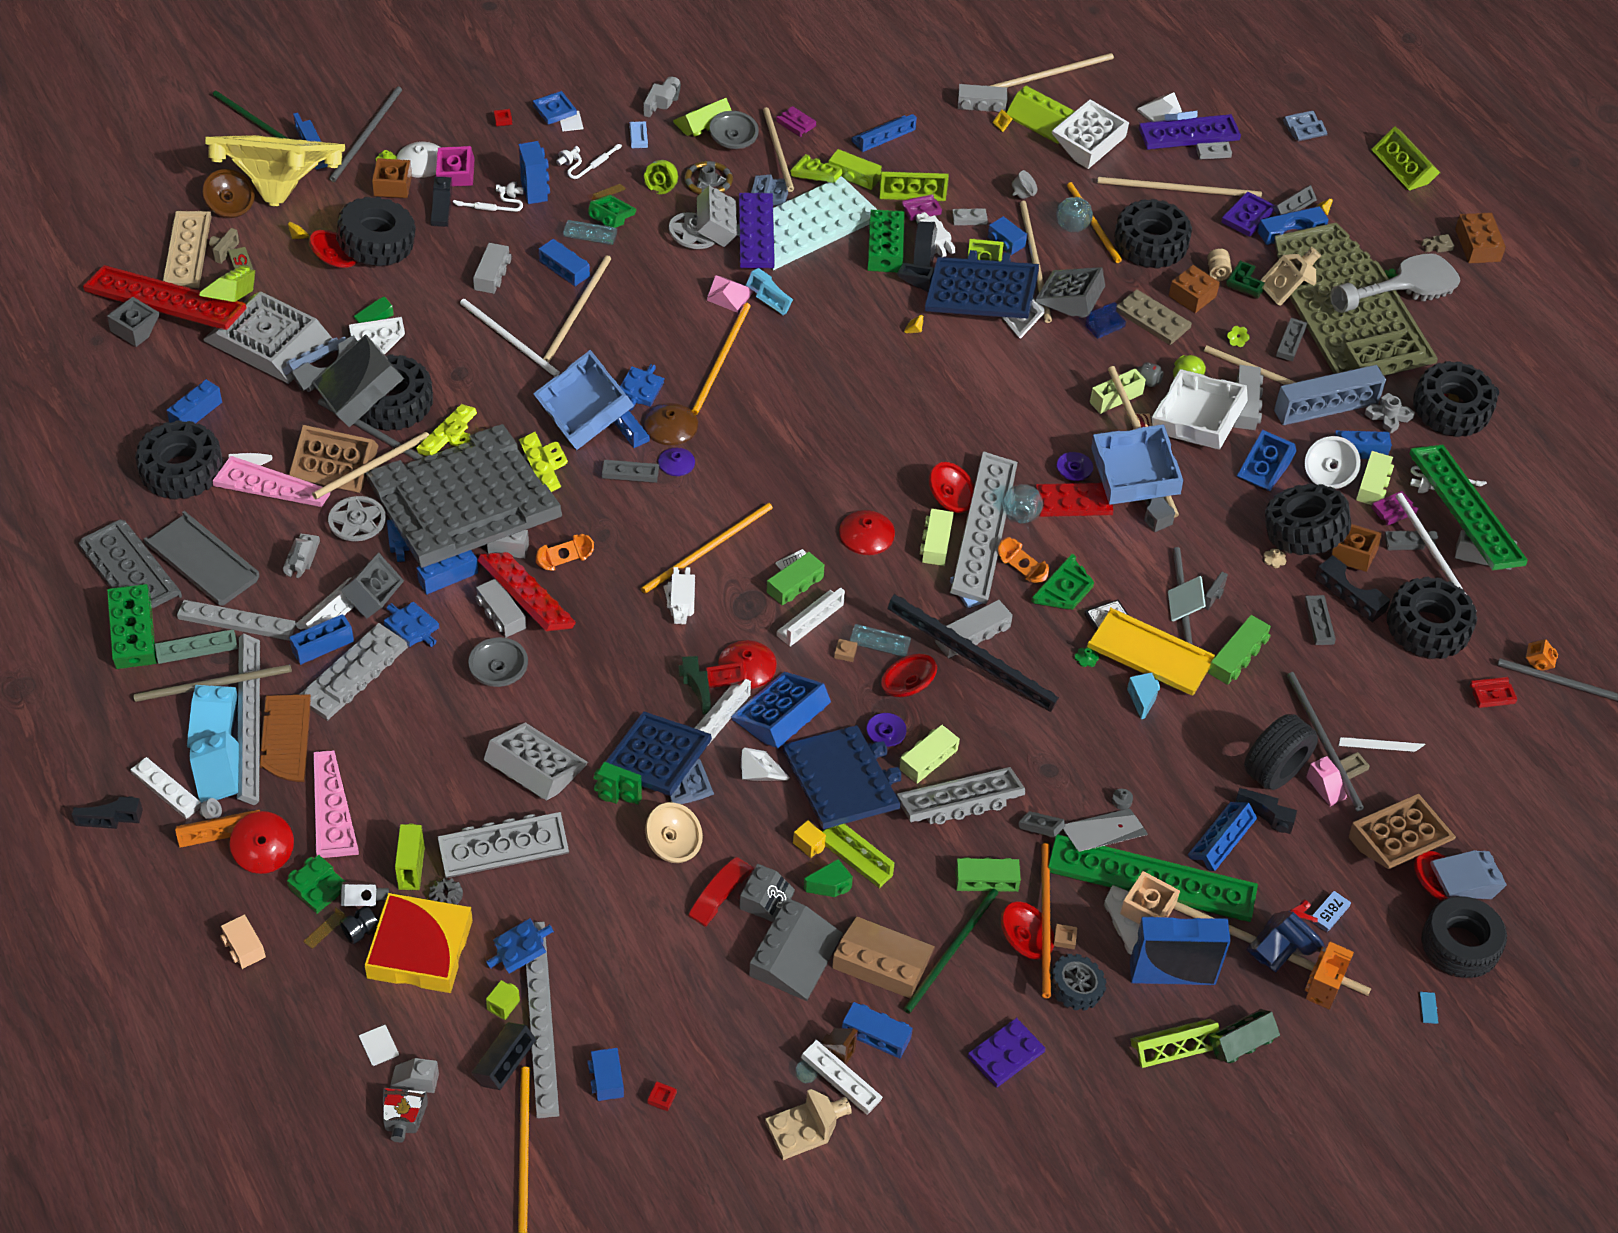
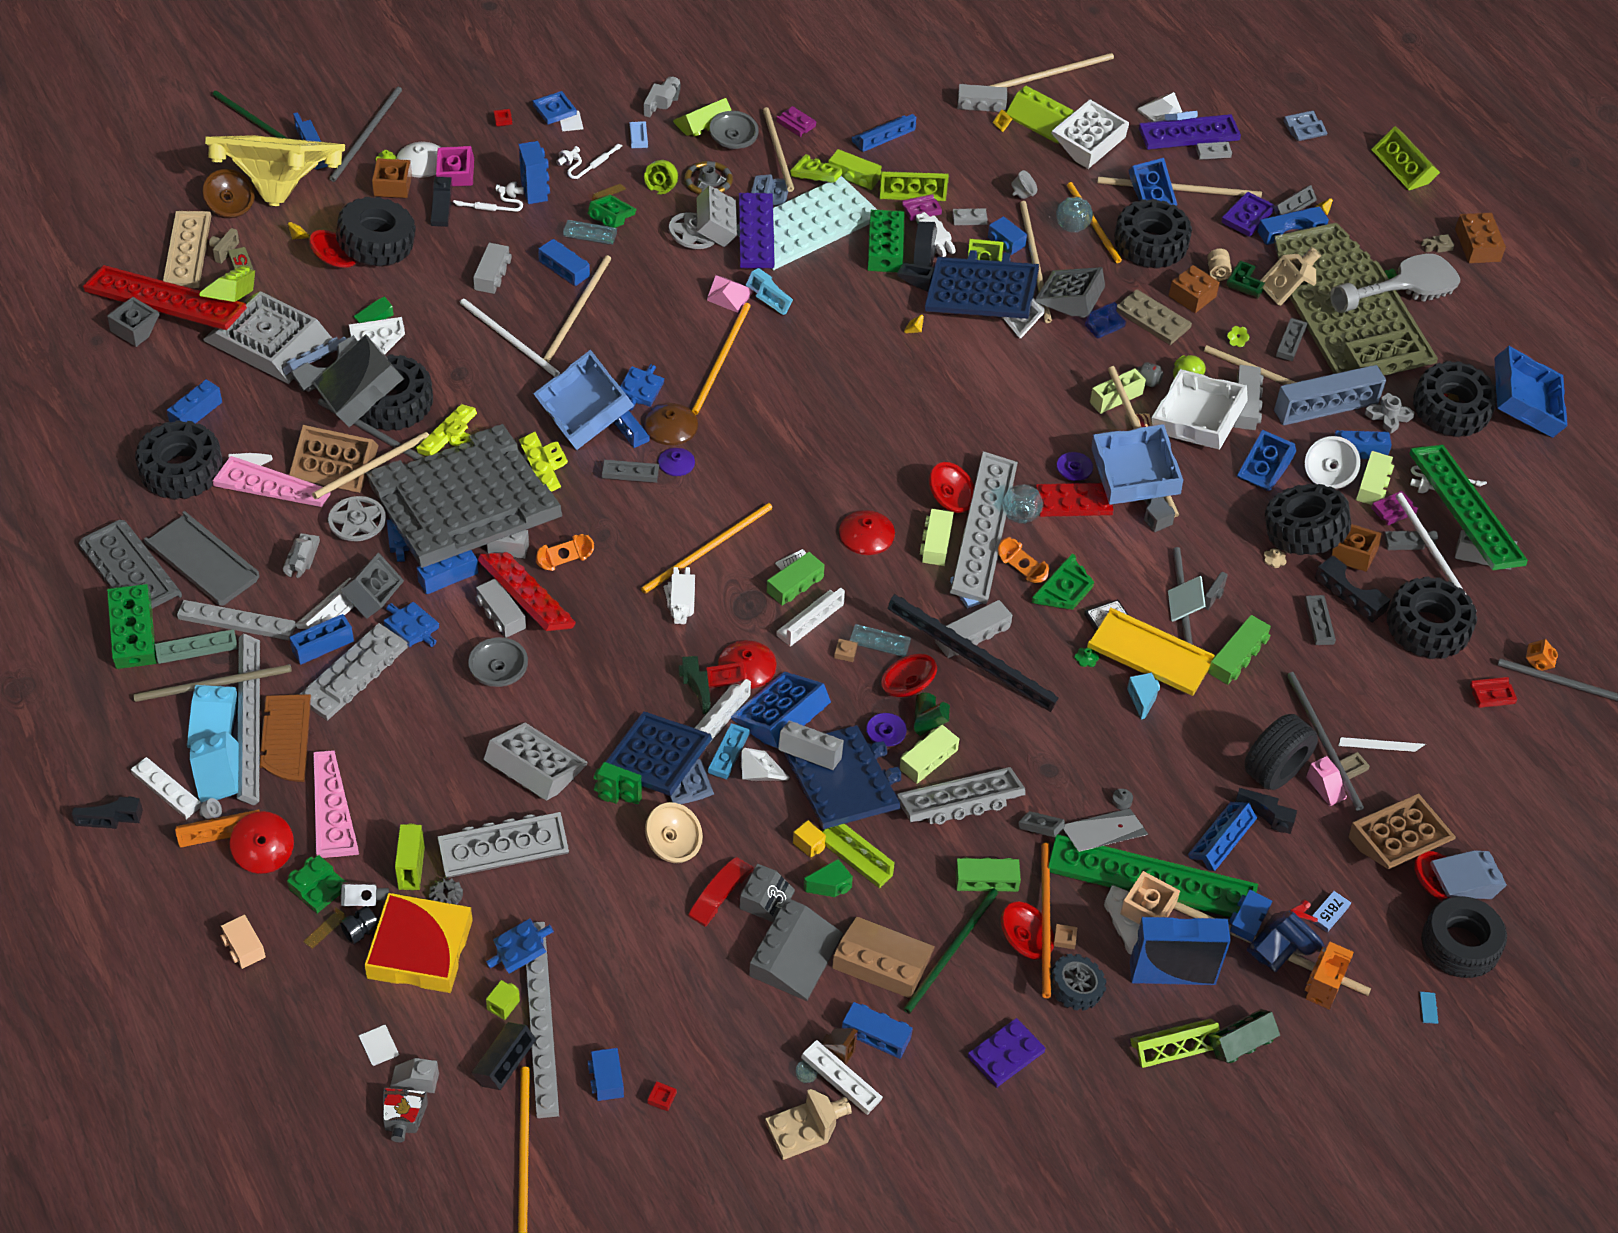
none -> dark azure plate [708,723,750,779]
none -> light grey brick [779,721,844,770]
none -> dark green brick [914,692,950,736]
none -> blue slope [1128,158,1177,206]
none -> blue brick [1229,890,1272,942]
none -> blue tile [1494,346,1568,438]

